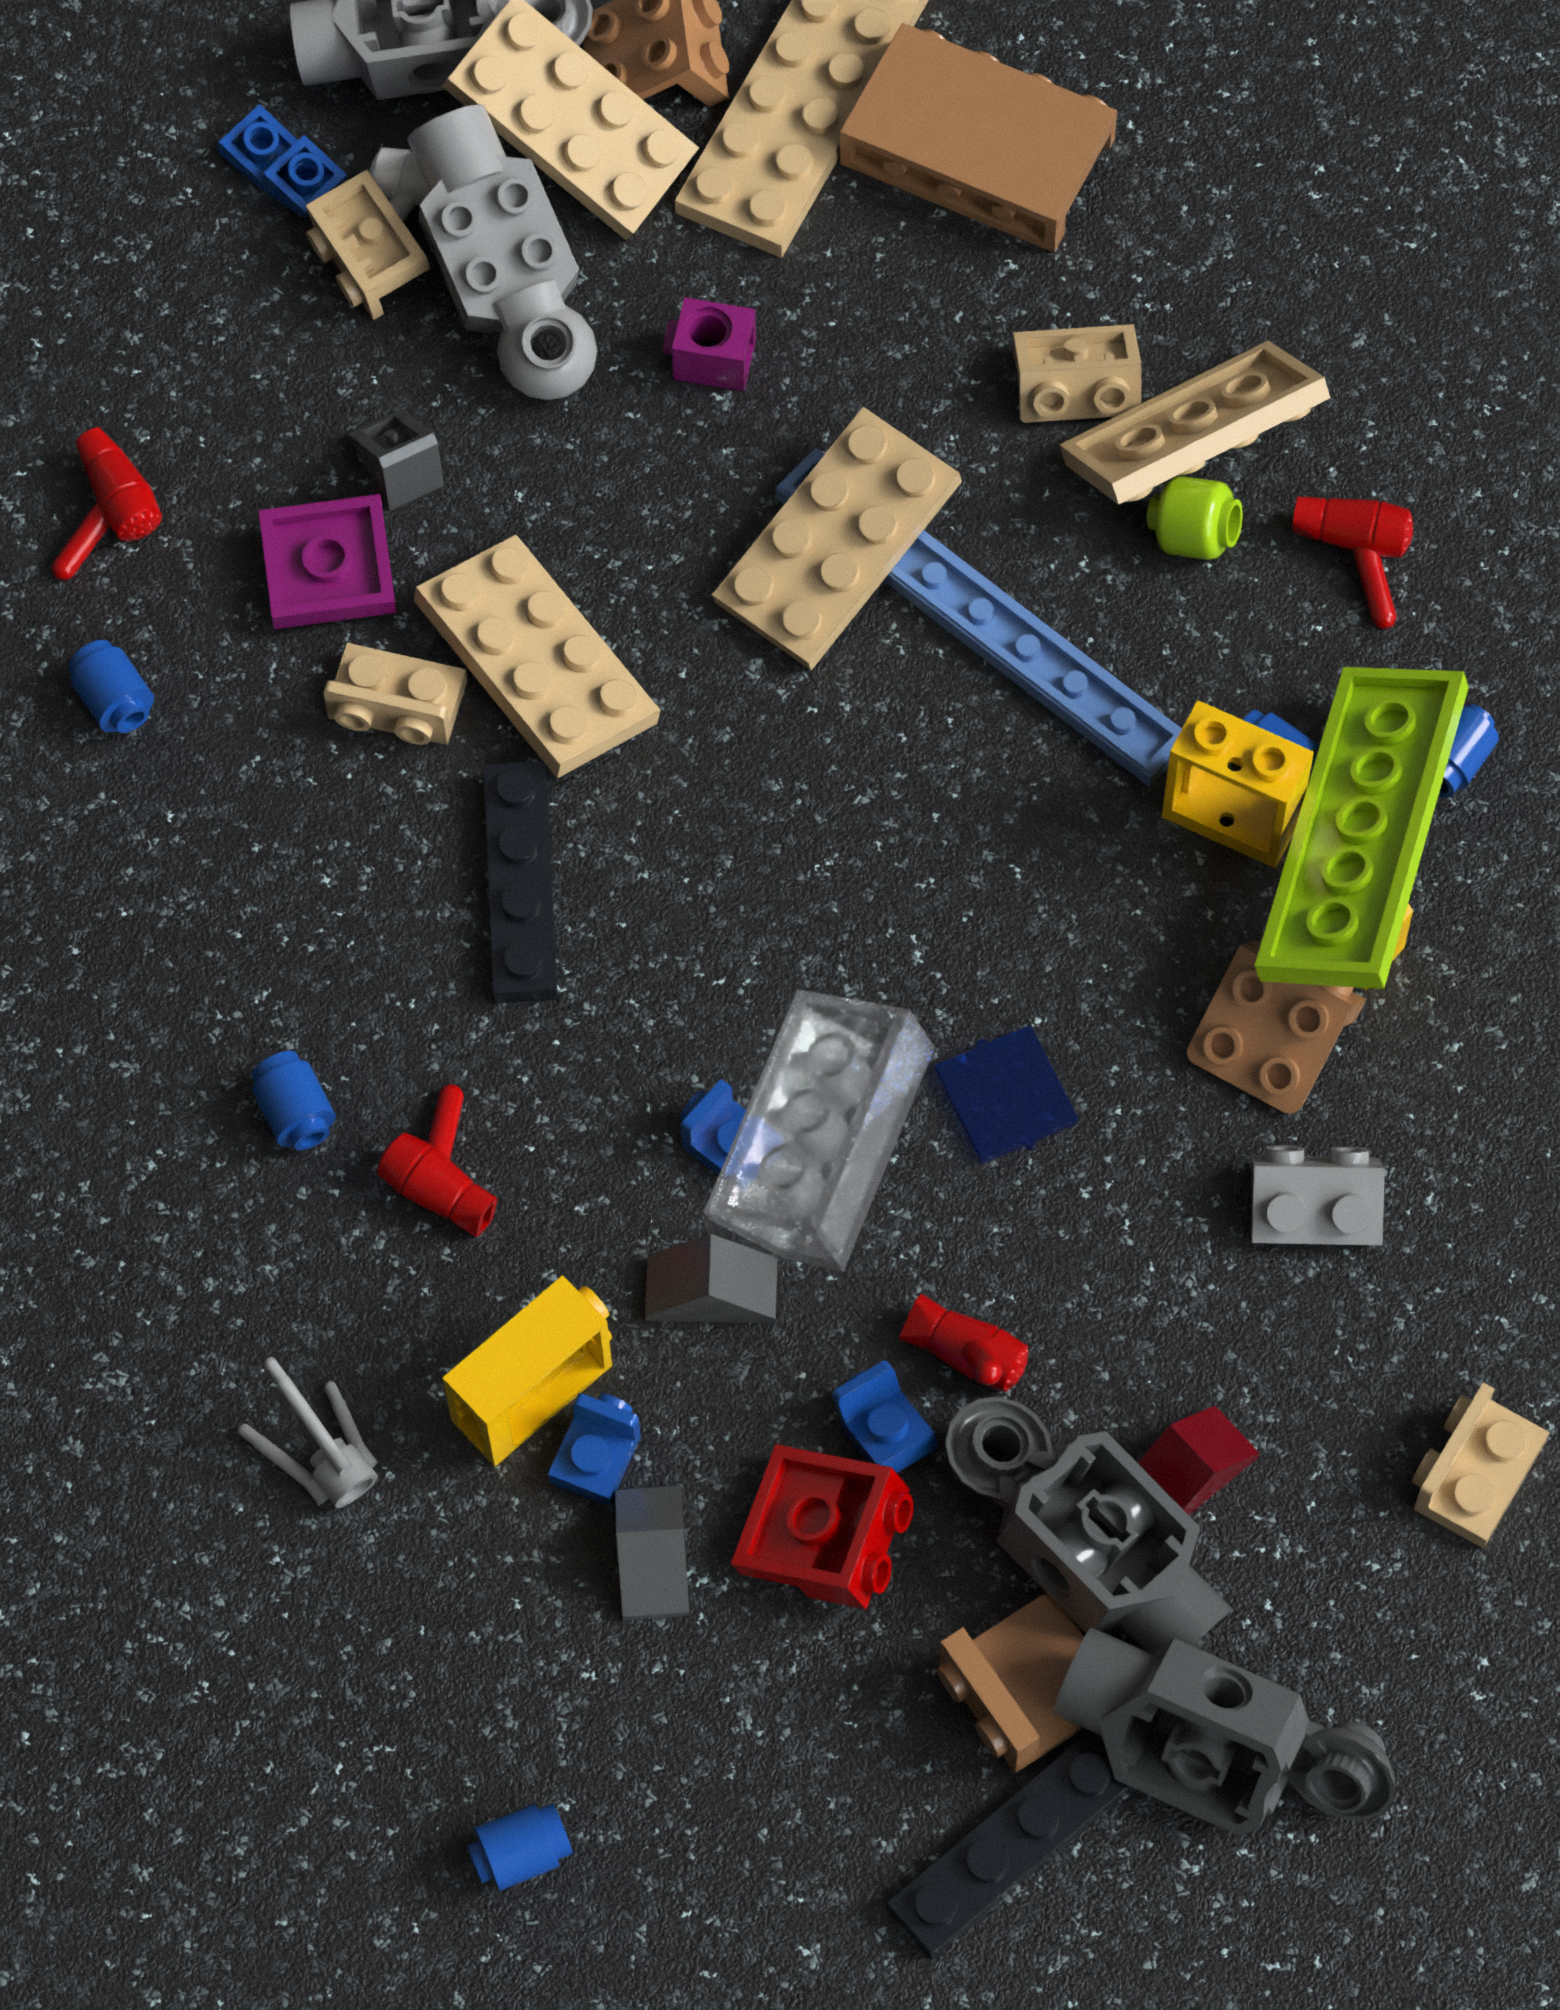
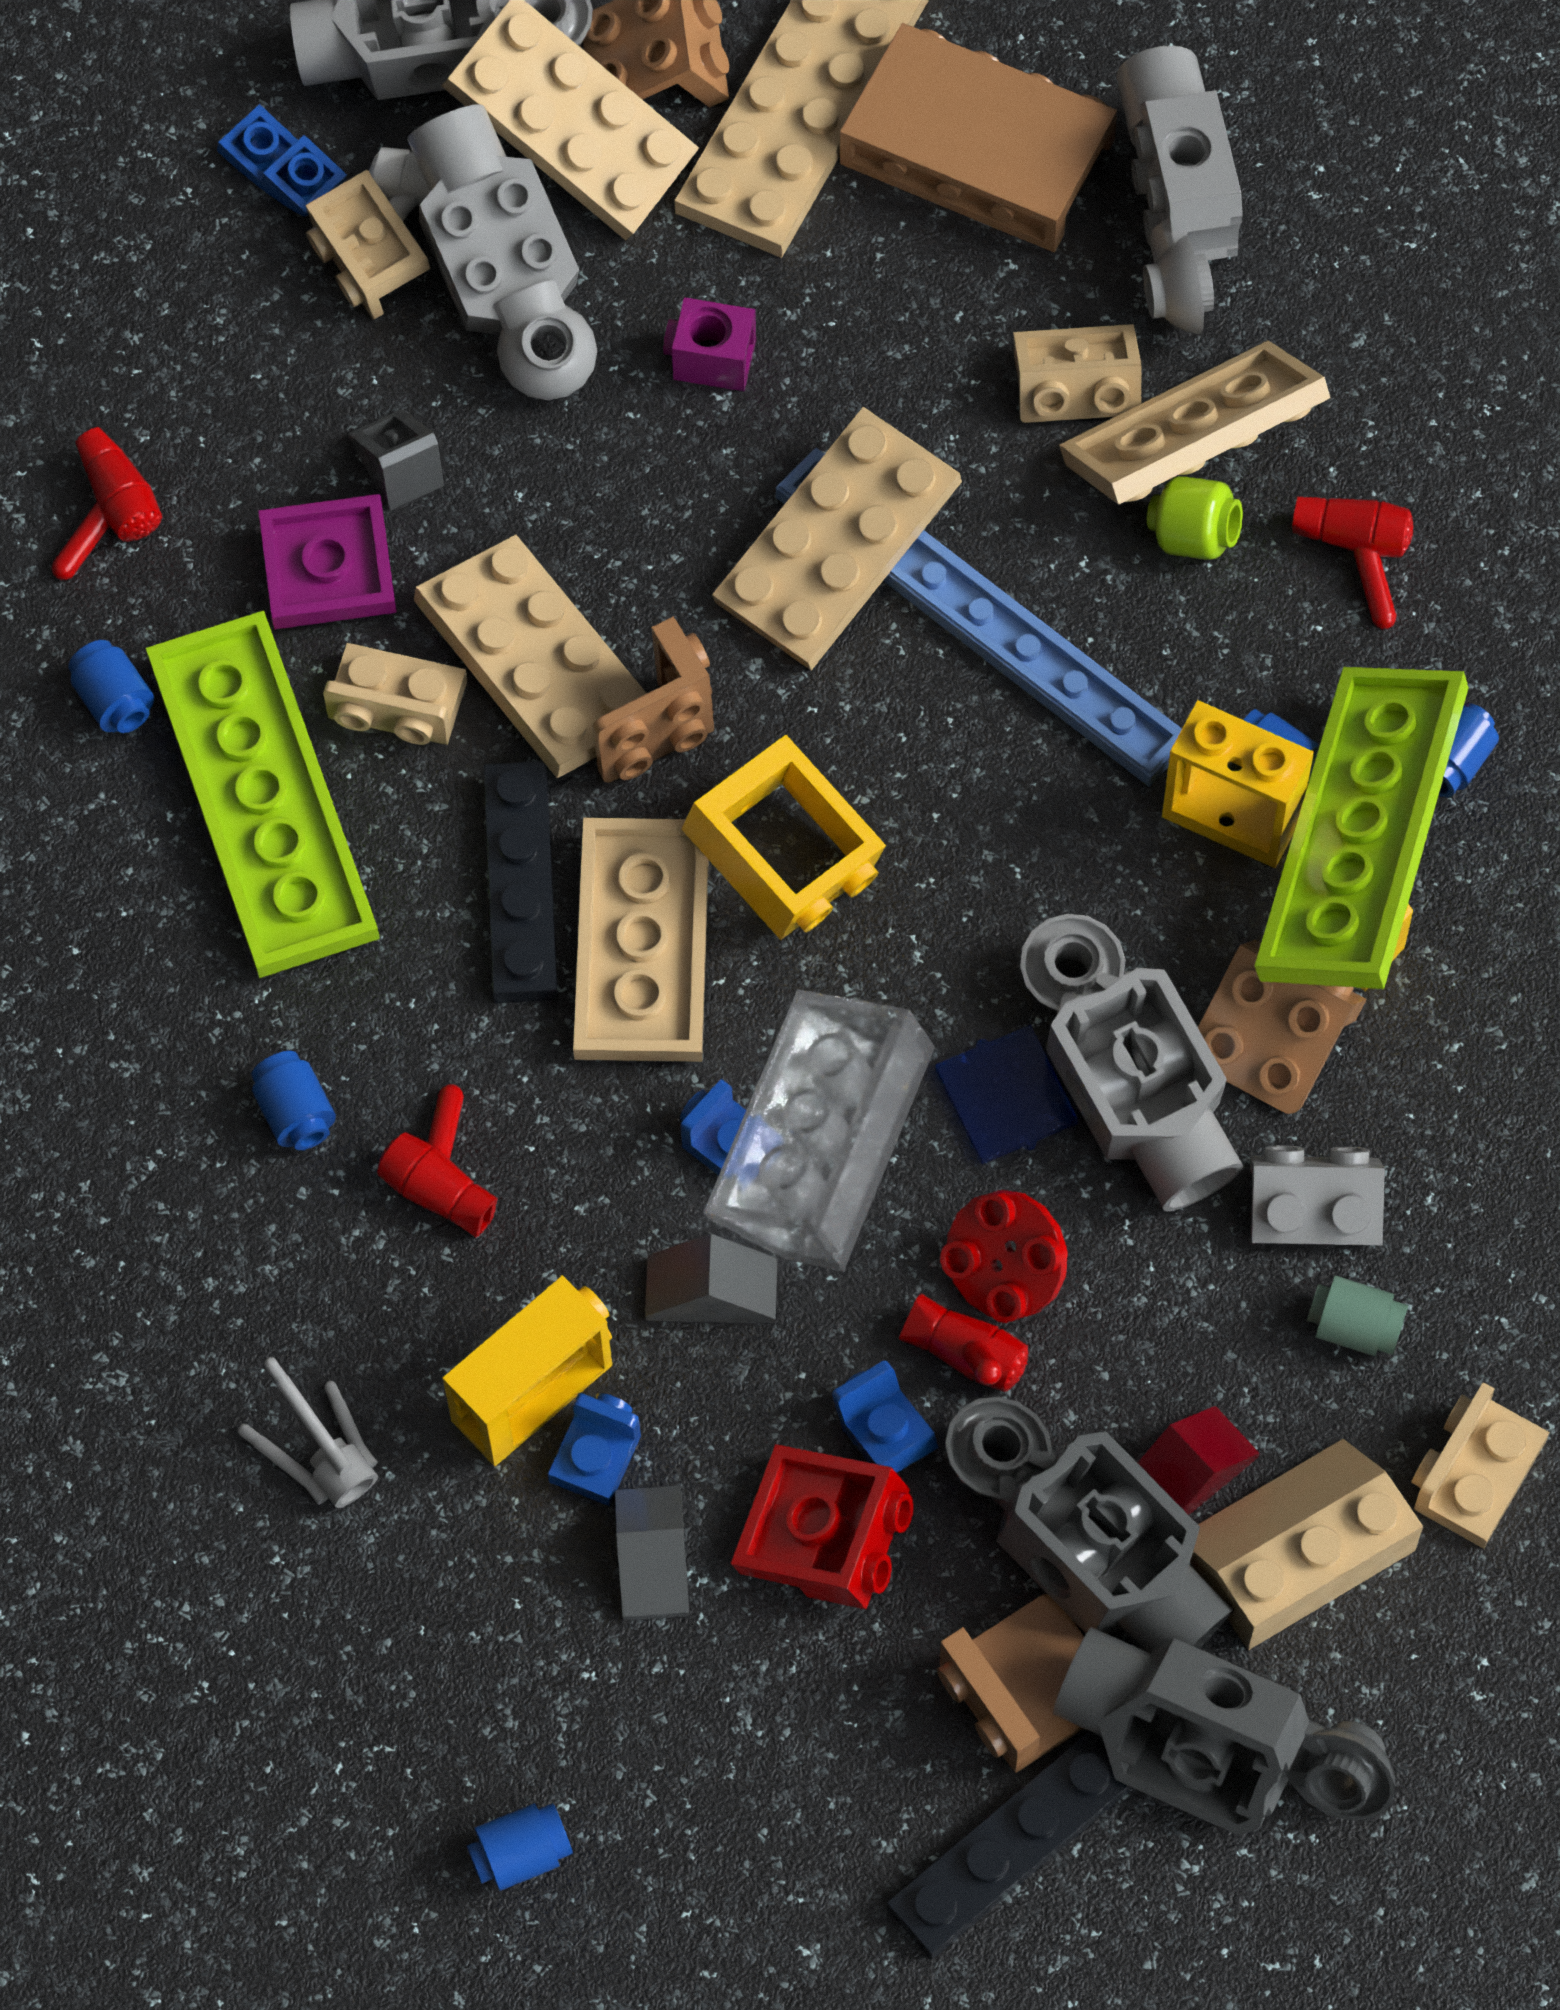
none -> lime plate [146,610,380,978]
none -> tan plate [573,818,709,1062]
none -> medium nougat bracket [592,616,714,783]
none -> yellow window [681,735,886,940]
none -> red plate [940,1189,1068,1323]
none -> light grey brick [1020,914,1243,1211]
none -> light grey brick [1116,46,1242,334]
none -> tan slope [1190,1439,1423,1650]
none -> sand green brick [1307,1275,1408,1356]

